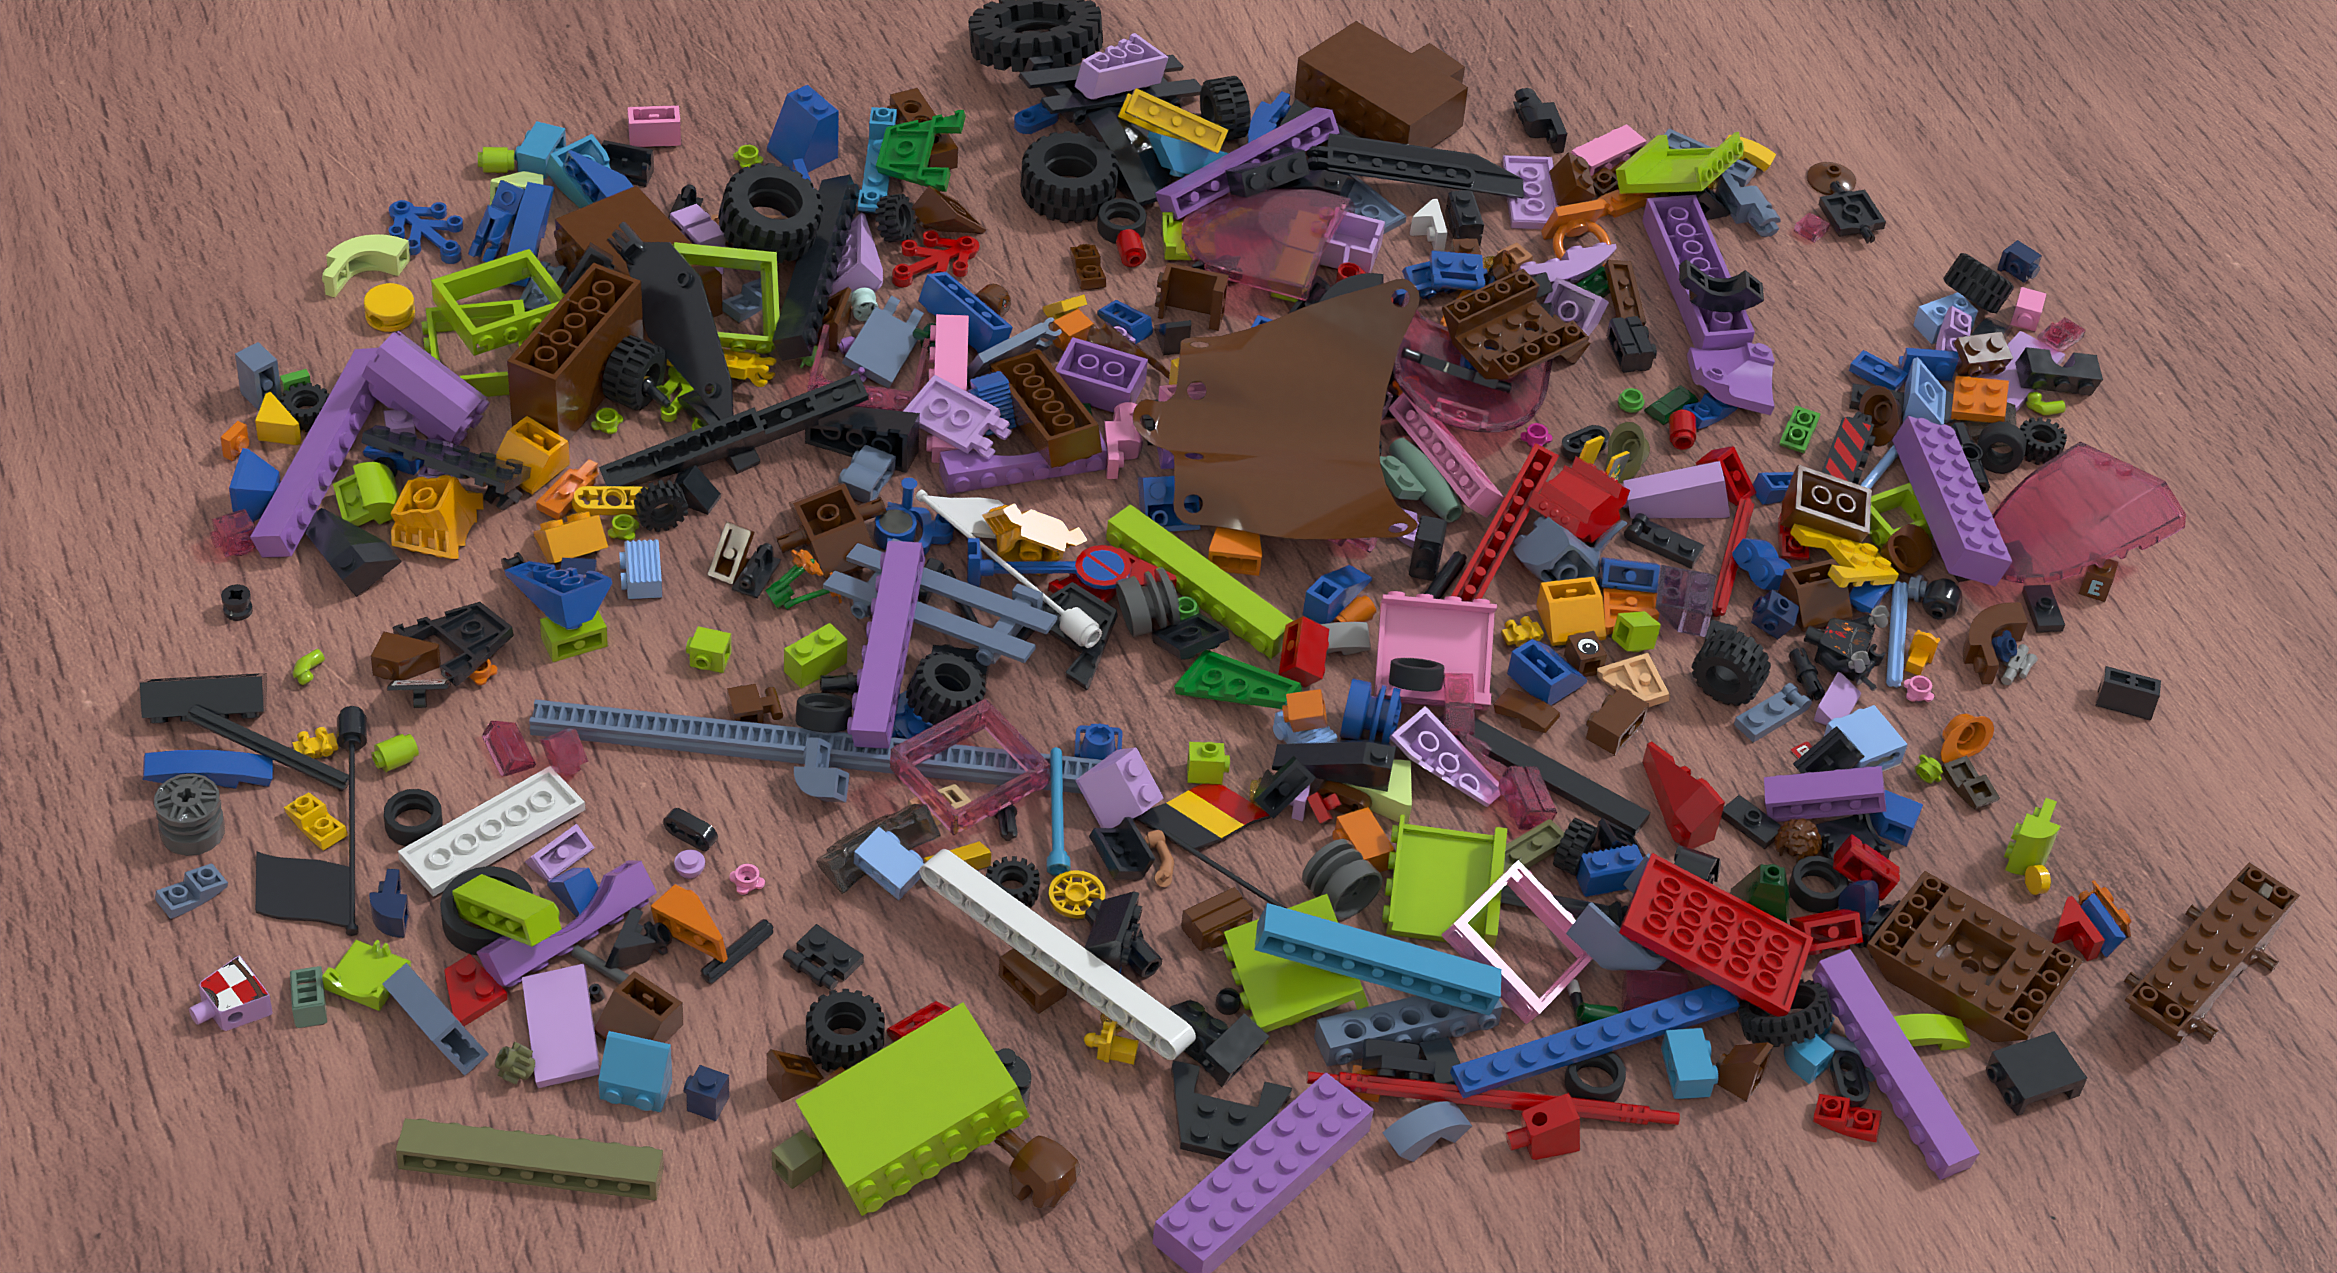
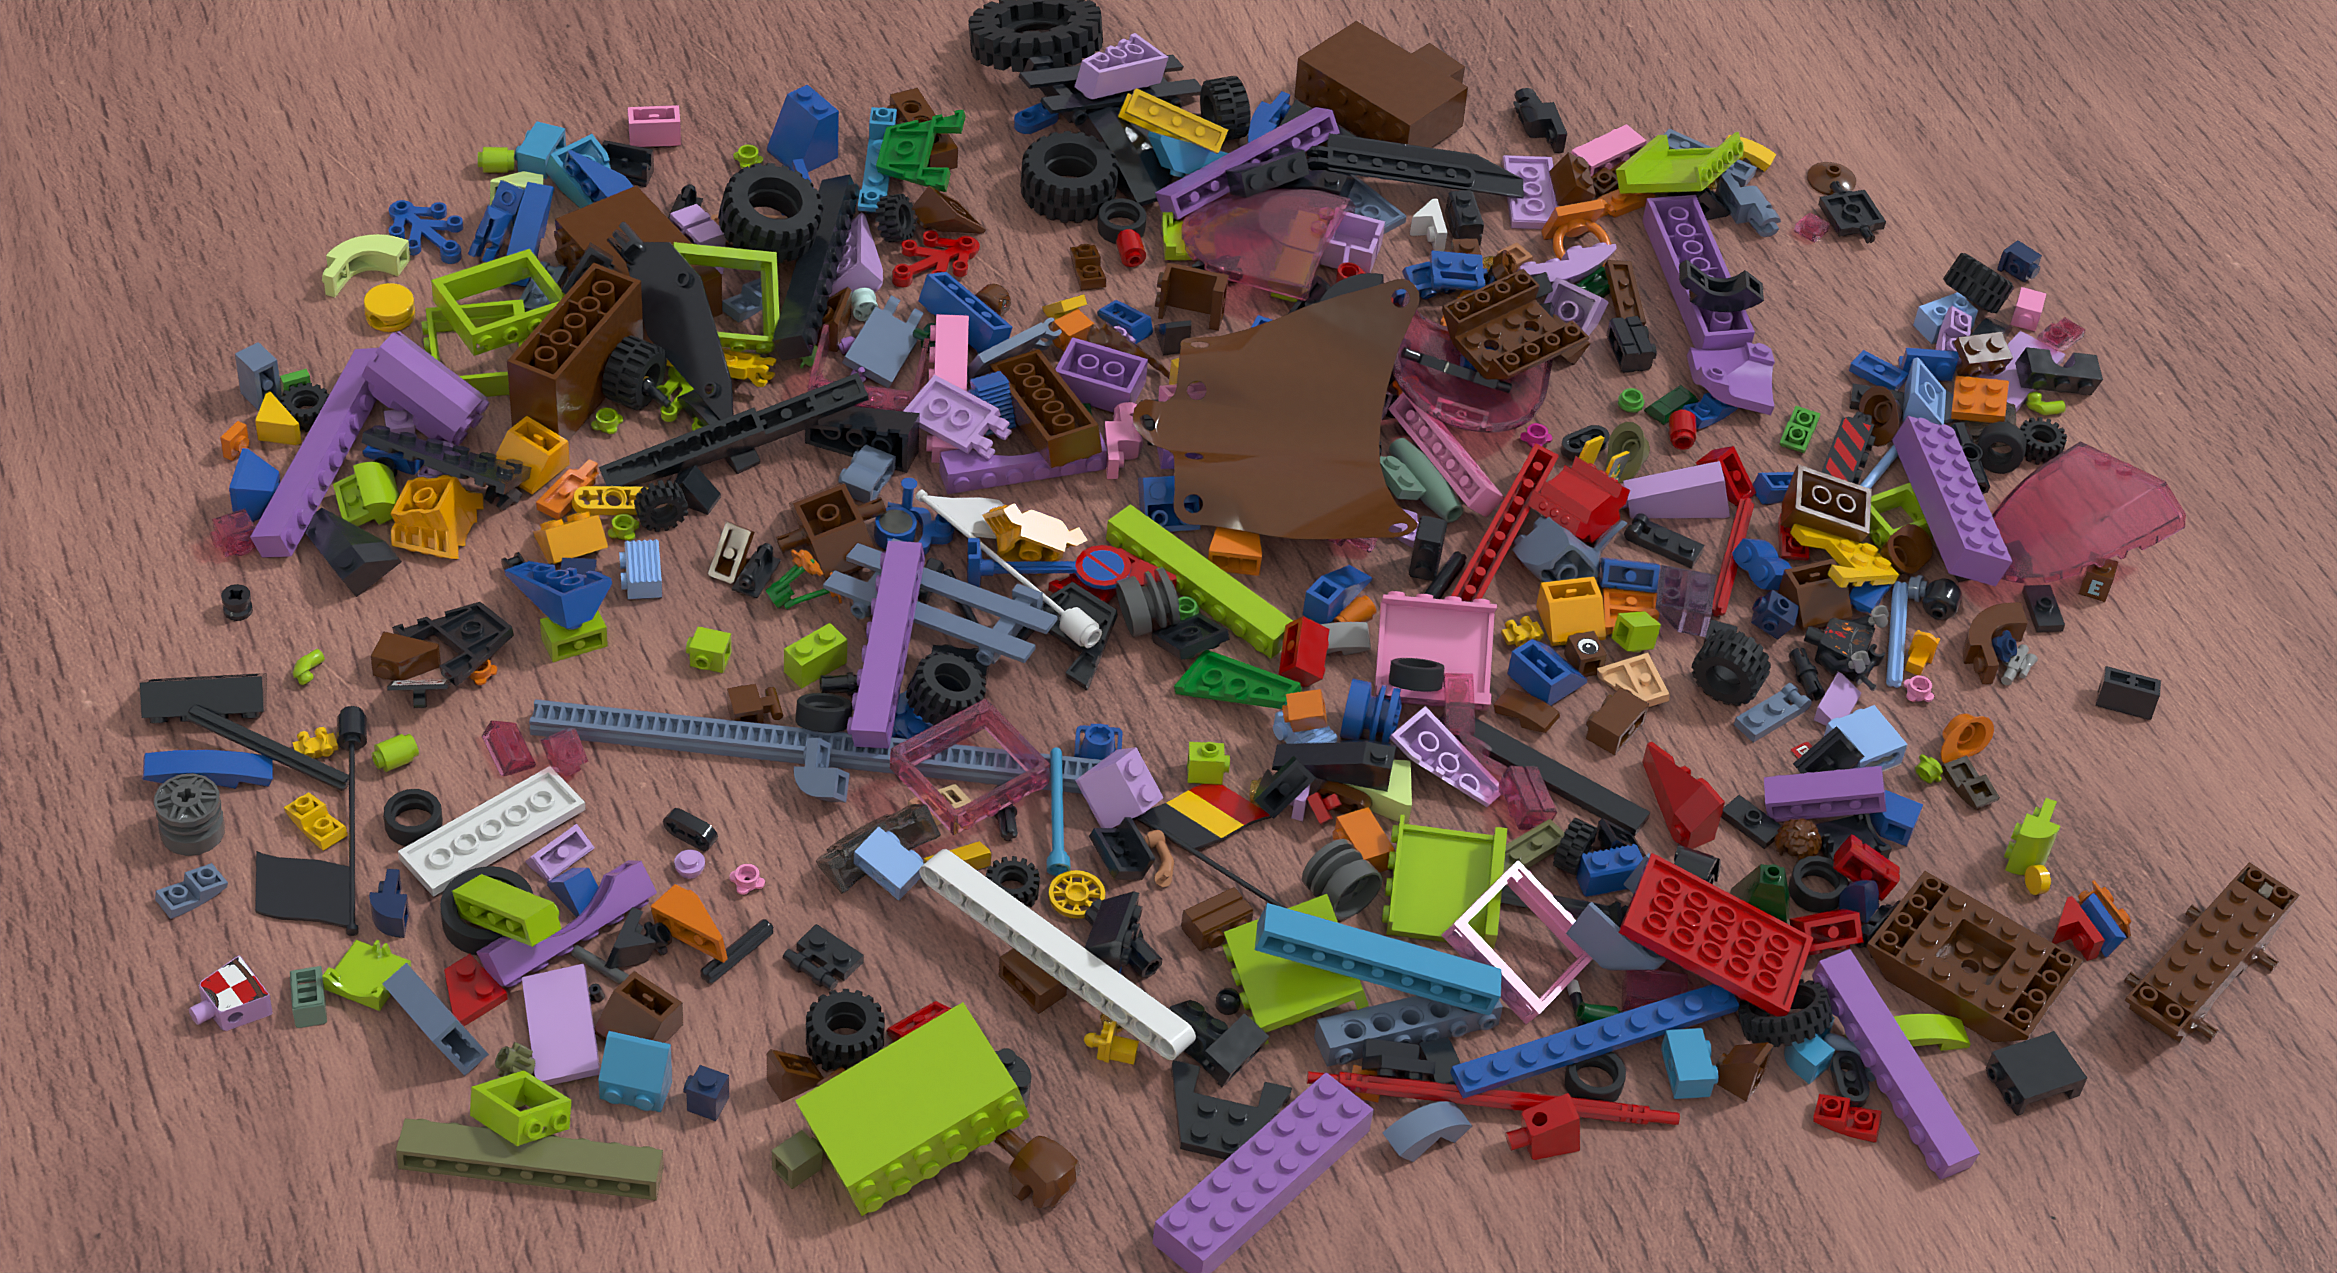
none -> lime window [470,1070,571,1146]

